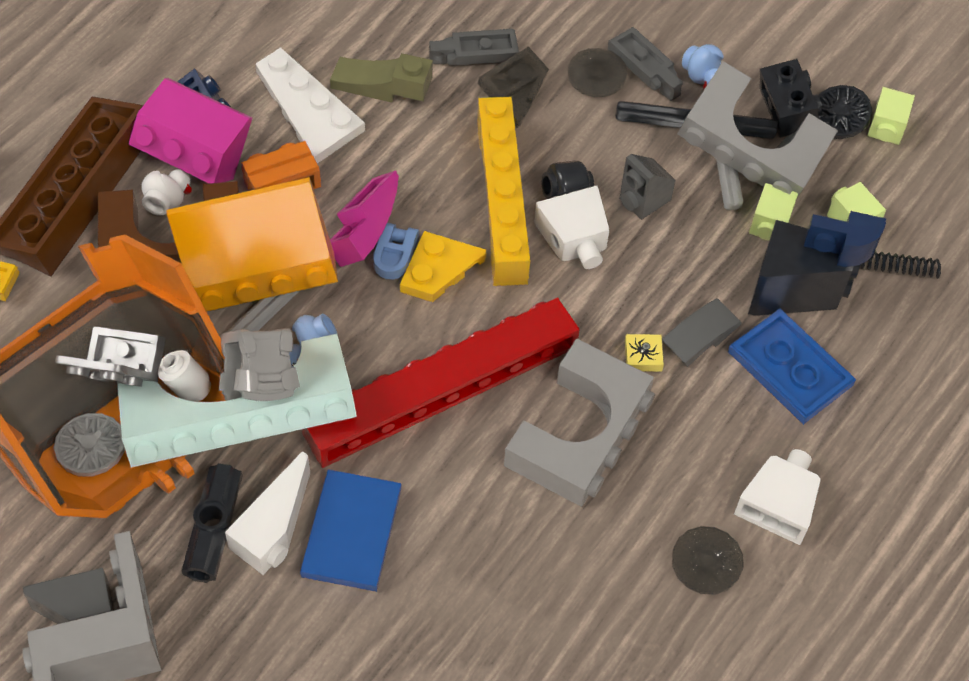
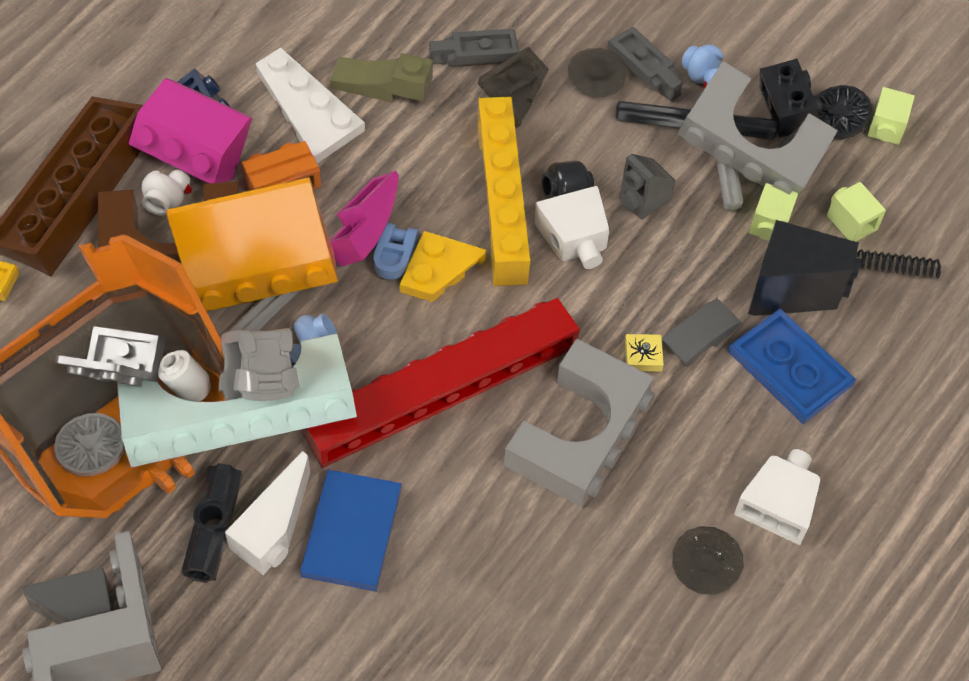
dark blue brick [804,211,886,267] -> none

